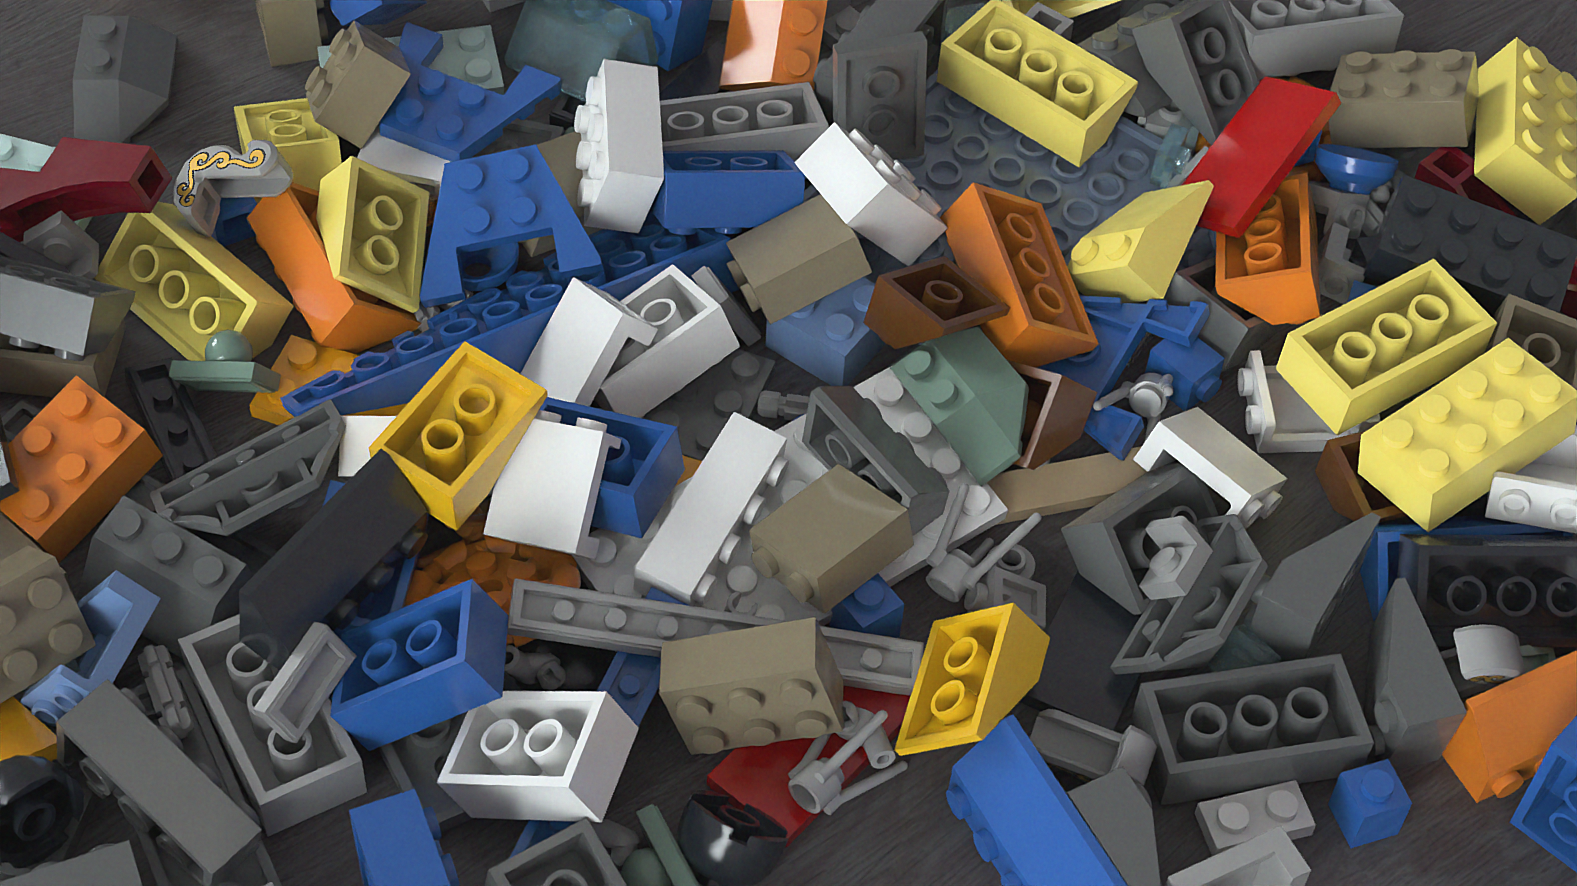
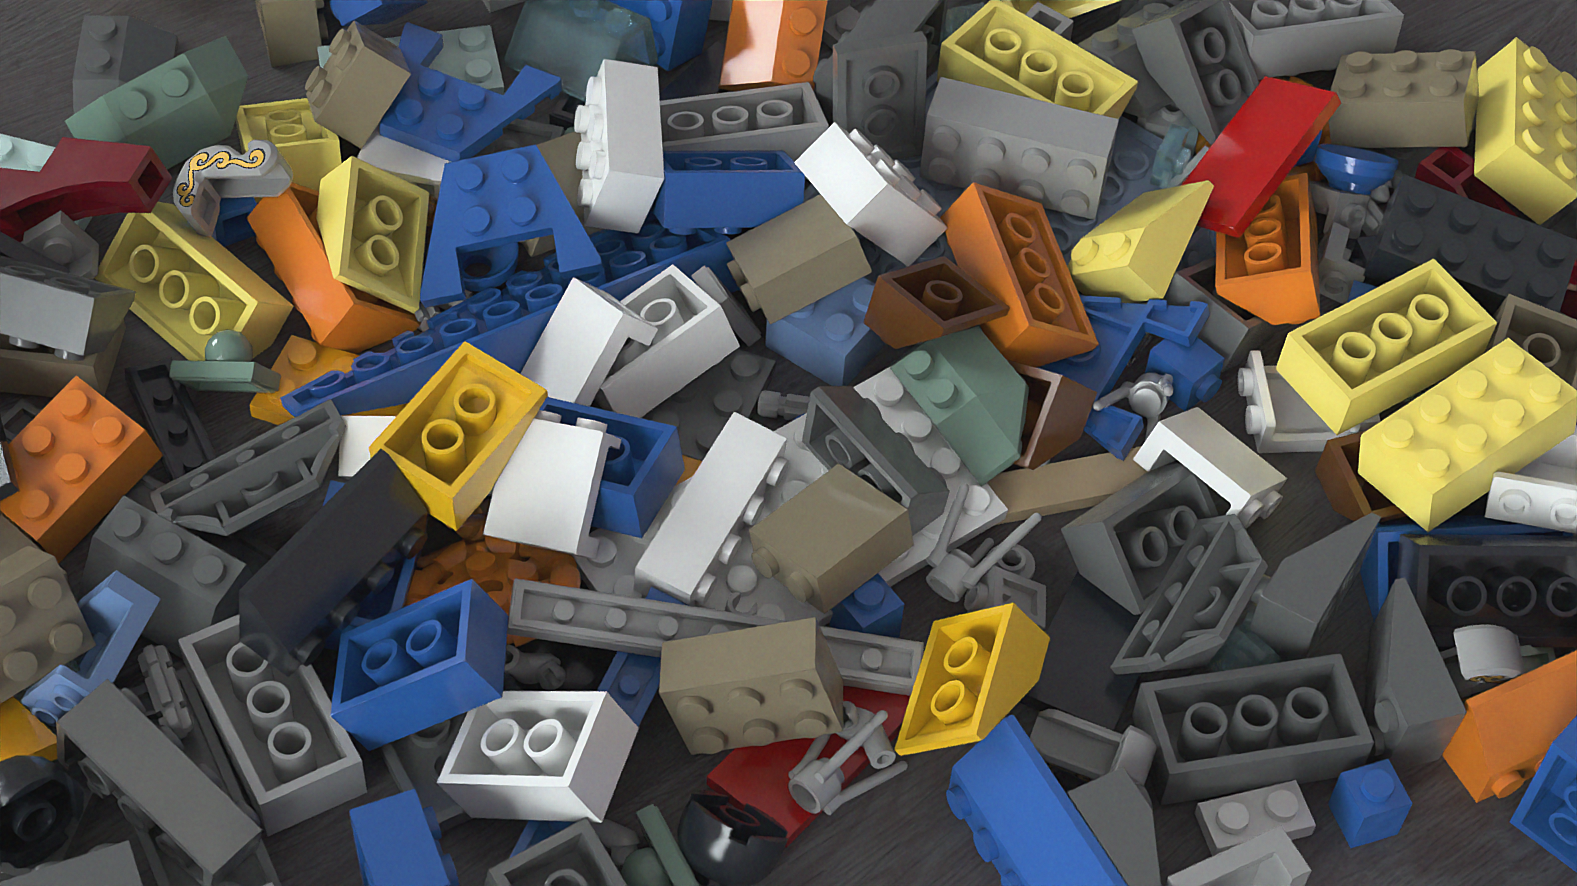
light grey tile [253,622,356,743] -> none
light grey bracket [1139,516,1213,600] -> none
none -> sand green wedge [65,36,248,170]
none -> light grey brick [919,77,1119,220]

